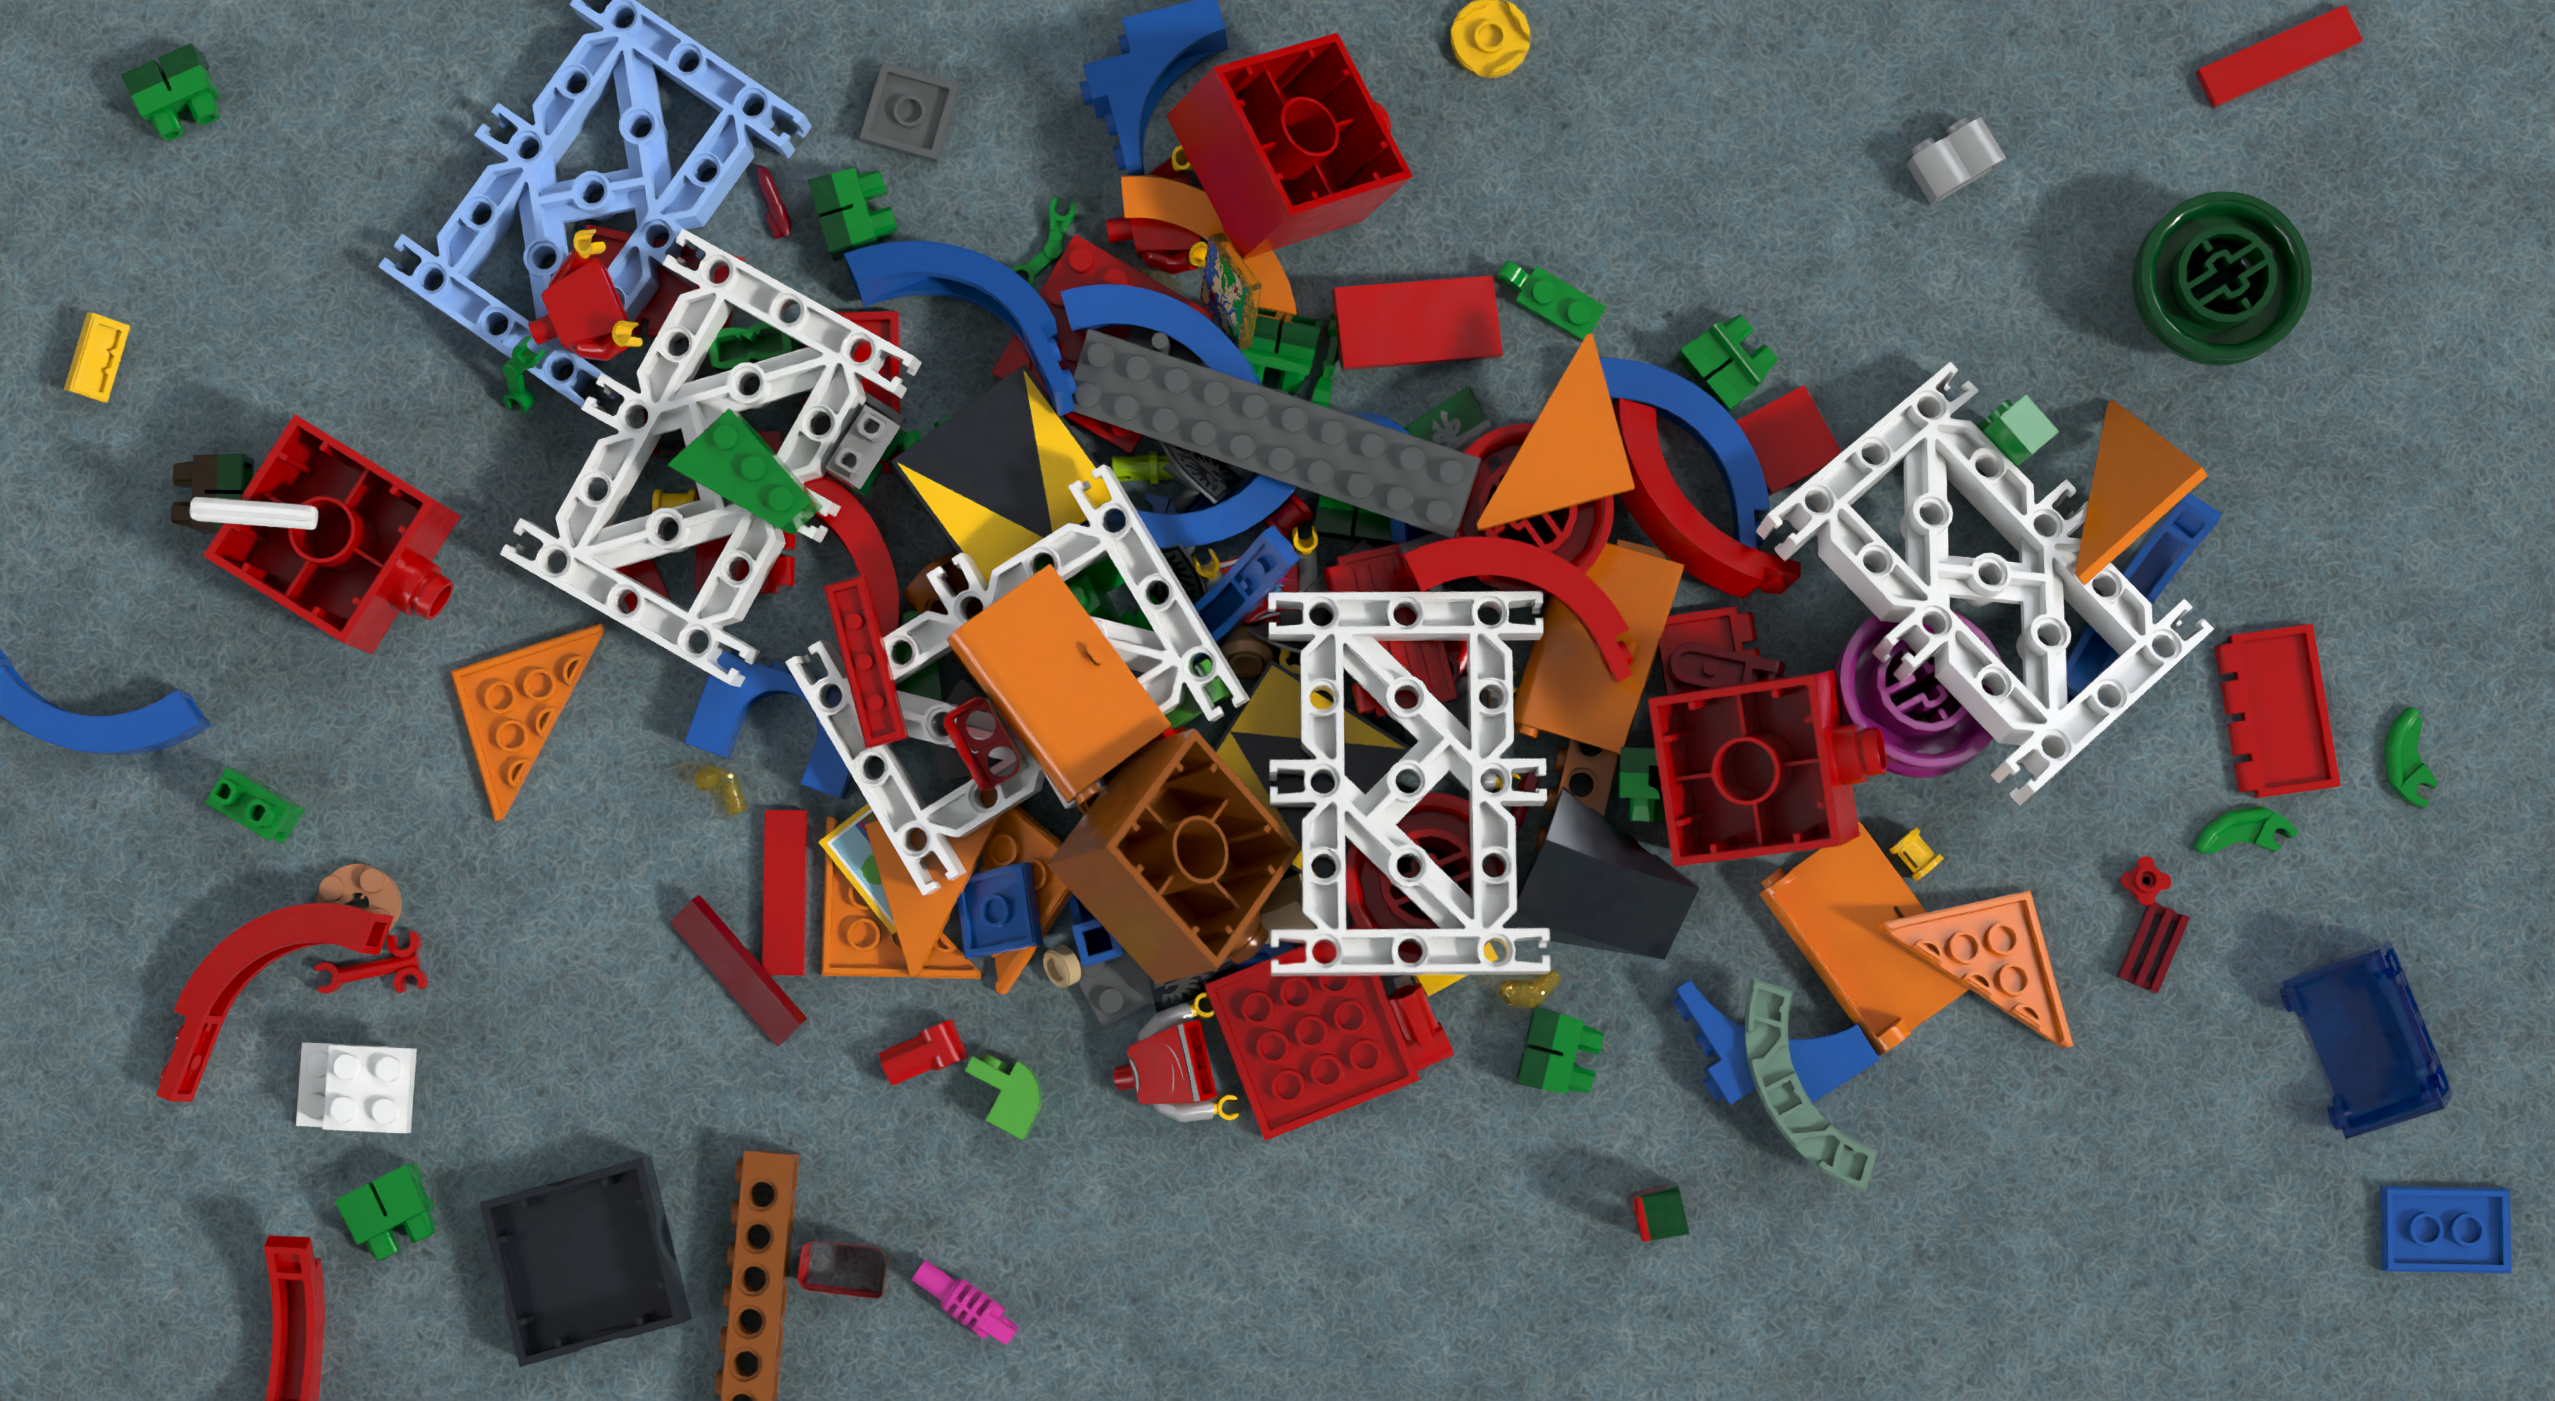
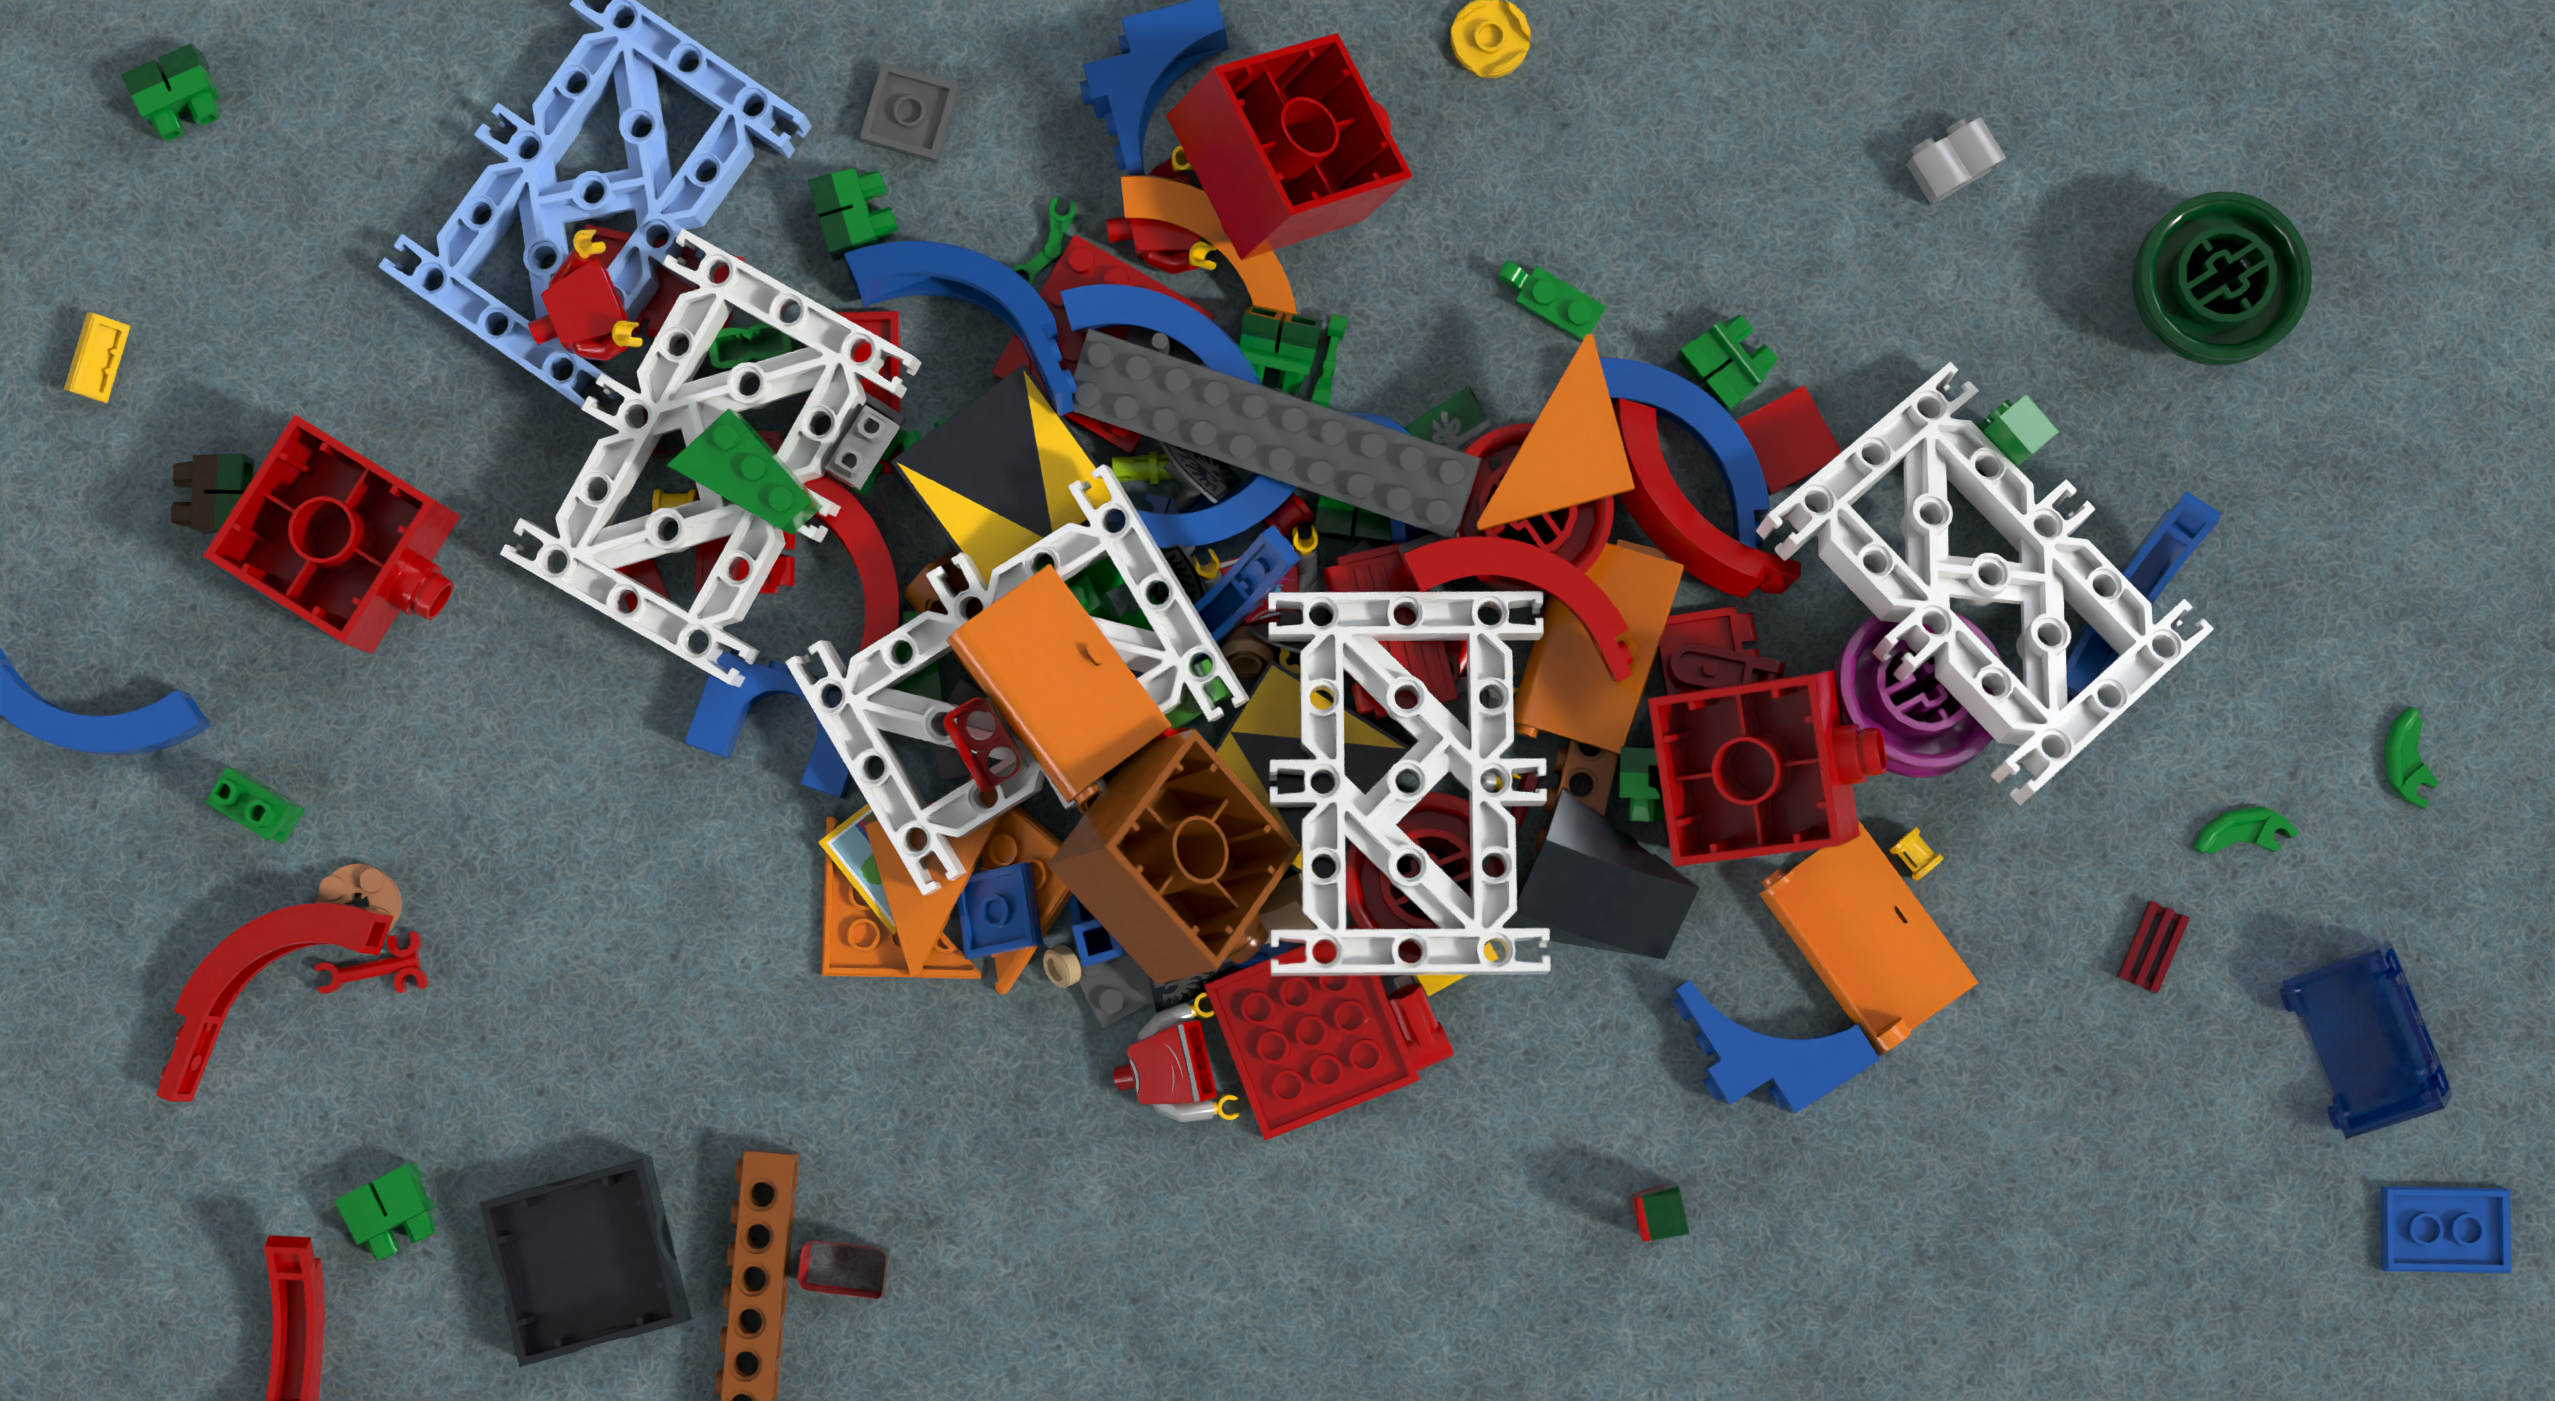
white axle [190,497,318,530] -> none
white bracket [296,1042,417,1133] -> none
orange tile [450,623,605,822] -> none
green piece [502,336,545,415] -> none
dark red tile [670,895,807,1047] -> none
clear yellow arm [694,765,748,817] -> none
dark red piece [756,165,791,239] -> none
red tile [762,810,808,976] -> none
red tile [823,575,909,749] -> none
red piece [878,1019,968,1086] -> none
dark pink hinge [911,1260,1019,1345] -> none
bright green brick [965,1053,1042,1140] -> none
tile [1200,233,1262,350] -> none
red tile [1332,276,1503,371] -> none
clear yellow arm [1499,968,1562,1008] -> none
hips [1515,1007,1604,1094] -> none
sand green tile [1744,978,1878,1192] -> none
orange tile [1879,890,2073,1049] -> none
orange tile [2075,399,2208,585] -> none
red plate [2120,856,2172,906] -> none
red tile [2196,4,2363,109] -> none
red hinge [2214,624,2341,799] -> none

